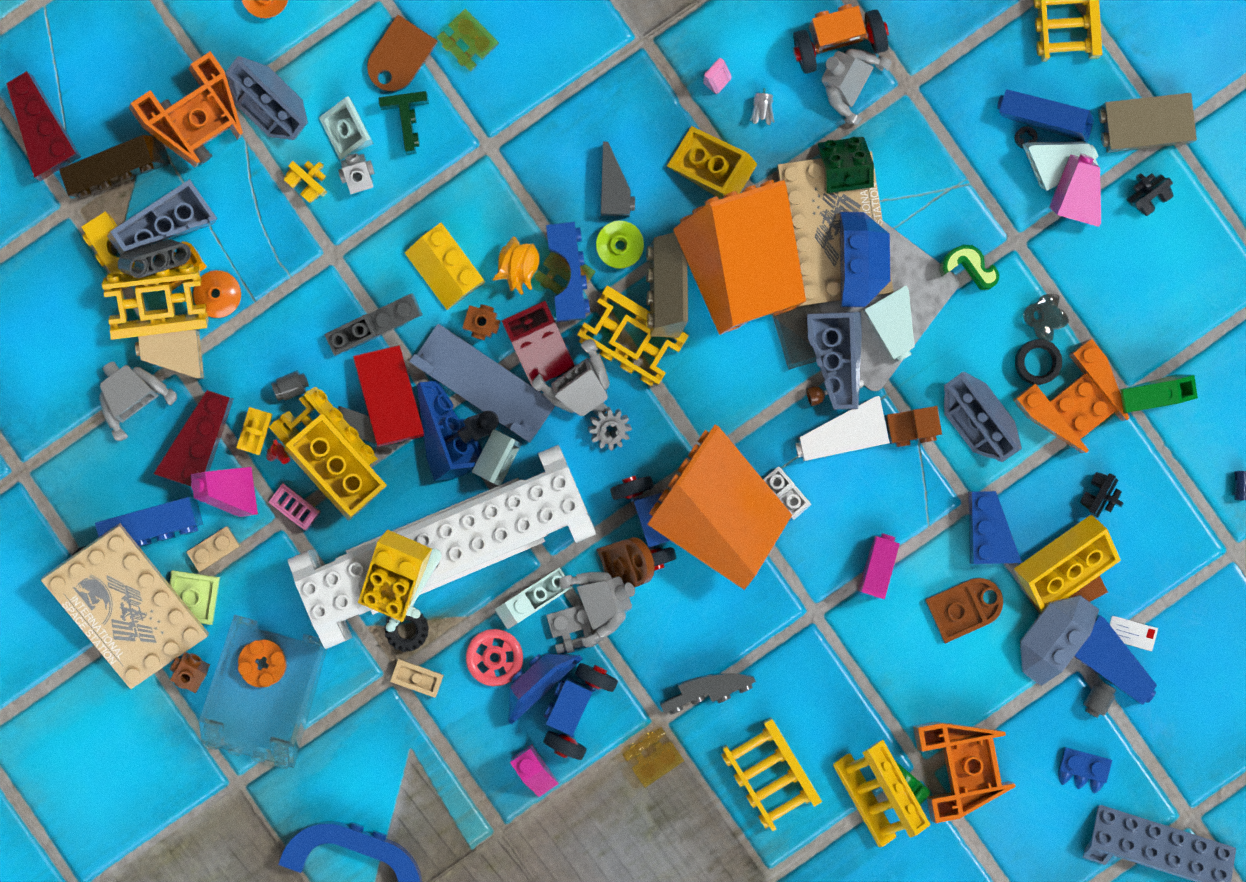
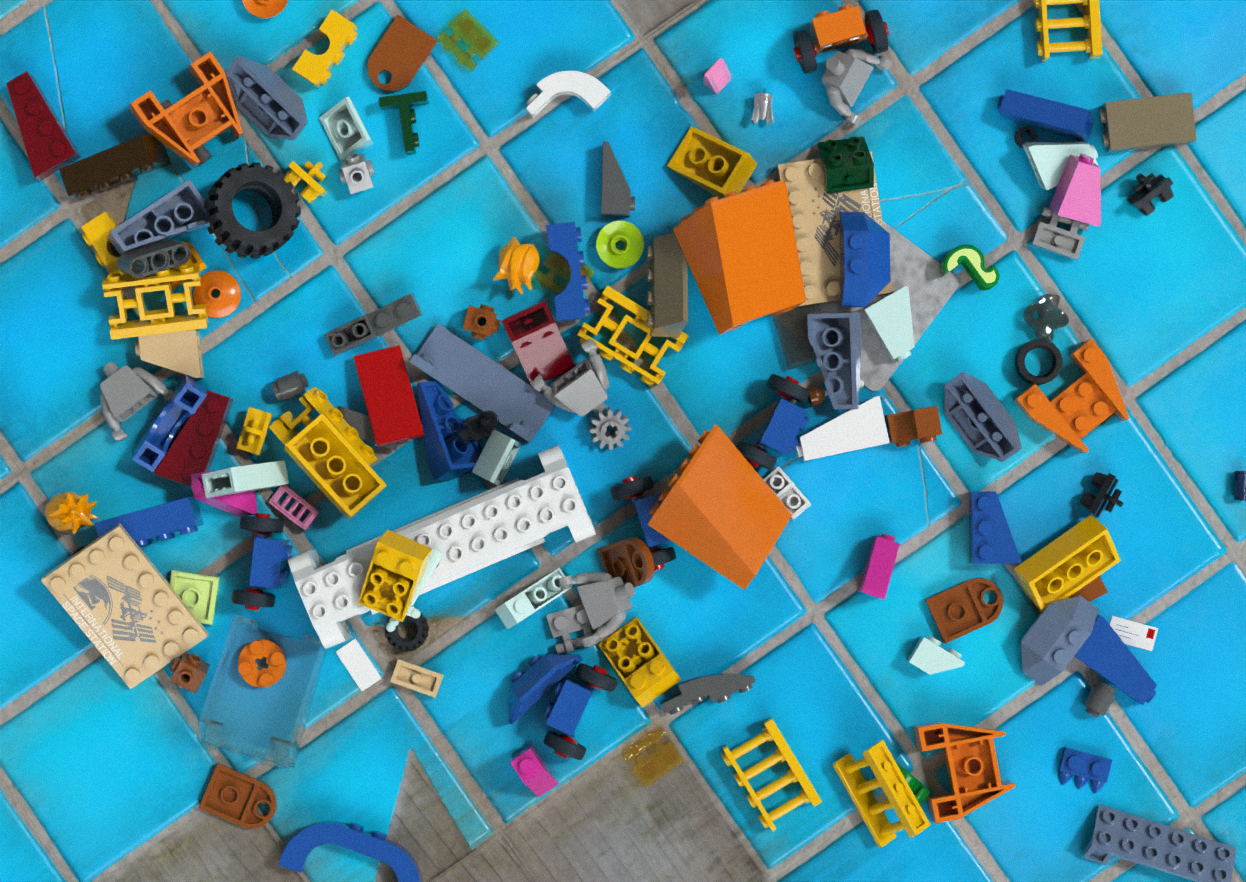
tan plate [187,526,240,572] -> none
red piece [266,439,290,464] -> none
yellow slope [405,222,485,310] -> none
coral plate [466,629,523,686] -> none
green slope [1120,374,1198,413] -> none
none -> light orange hair [45,491,98,534]
none -> blue arch [132,375,207,472]
none -> dark orange tile [199,763,277,829]
none -> light aqua slope [201,460,289,498]
none -> black tyre [204,162,301,259]
none -> brick [231,513,293,610]
none -> yellow arch [292,10,358,88]
none -> white sticker [336,639,382,691]
none -> white arch [526,71,611,118]
none -> yellow slope [598,617,681,708]
none -> brick [736,374,810,470]
none -> light aqua slope [907,635,965,674]
none -> light grey plate [1031,207,1090,260]

